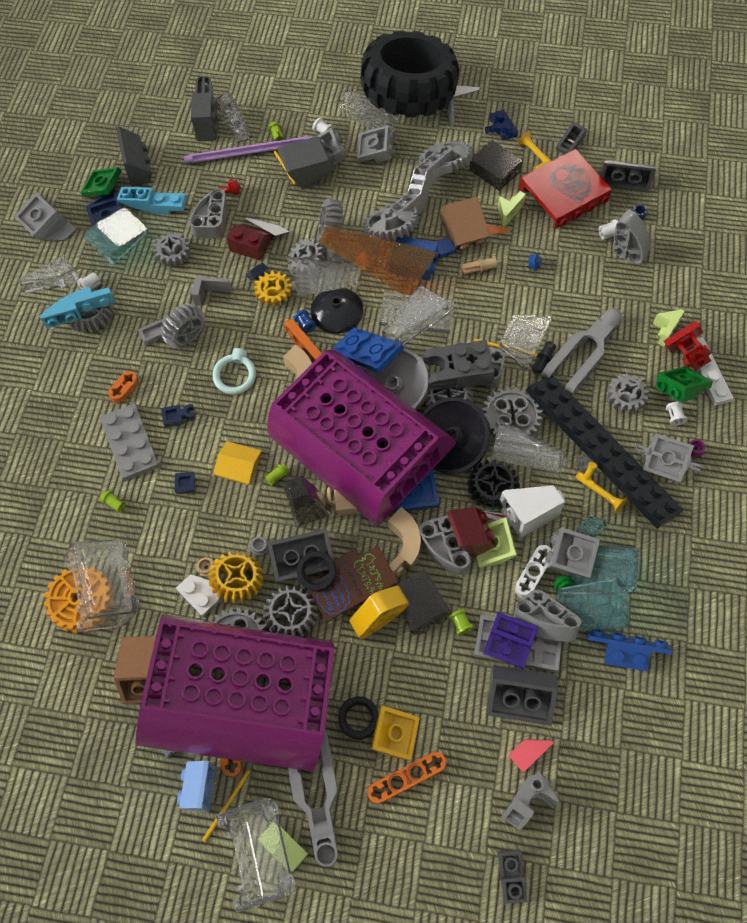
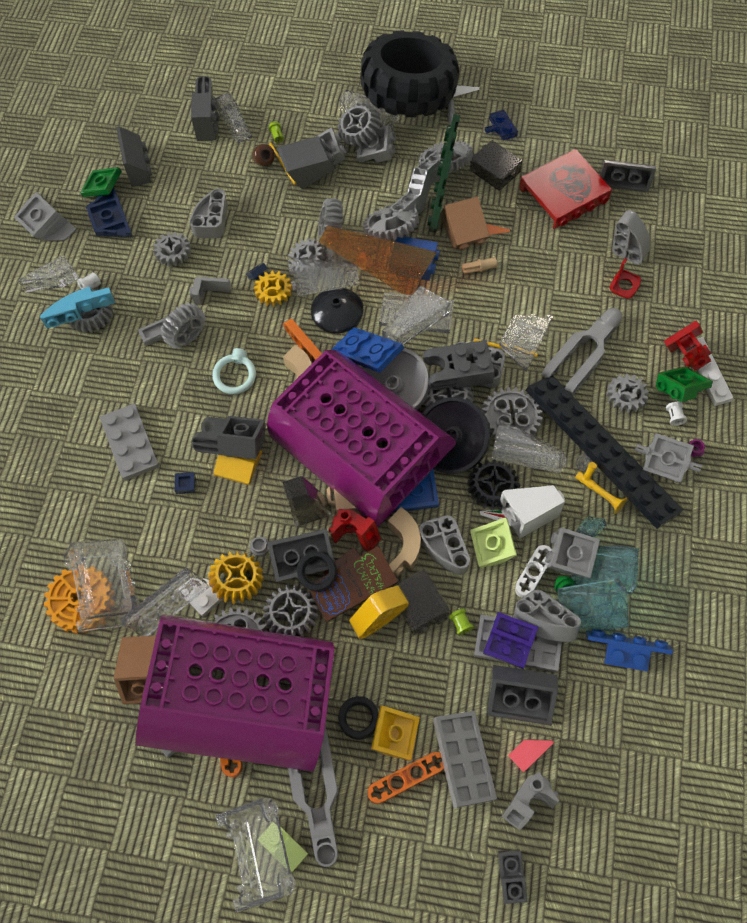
clear light blue slope [83,207,149,266] -> none
lime pin [100,490,126,512] -> none
orange beam [108,371,139,403] -> none
medium azure slope [117,187,187,215] -> none
dark blue plate [161,404,196,428] -> none
light blue slope [177,761,217,813] -> none
lavender piece [184,136,312,164] -> none
tan plate [196,557,214,577] -> none
yellow axle [202,769,251,843] -> none
red plate [218,178,241,196] -> none
dark red slope [227,223,274,261] -> none
white sticker [245,218,289,236] -> none
lime pin [264,463,290,486] -> none
blue bush [294,310,316,334] -> none
white bush [312,118,334,133] -> none
blue tile [437,239,456,259] -> none
dark red slope [446,507,496,557] -> none
yellowish green slope [498,191,526,227] -> none
yellow piece [518,131,551,171] -> none
blue plate [529,253,542,271] -> none
black axle [532,341,556,374] -> none
dark grey slope [555,122,587,154] -> none
white bush [599,219,618,240] -> none
dark blue plate [631,204,648,220] -> none
yellowish green slope [653,309,684,347] -> none
none -> clear plate [120,567,209,636]
none -> dark grey brick [191,416,266,459]
none -> reddish brown head [252,144,275,166]
none -> red tile [329,509,381,552]
none -> light grey gear [337,102,381,147]
none -> dark green wing [427,114,461,232]
none -> light grey plate [433,711,497,808]
none -> red piece [609,258,641,299]

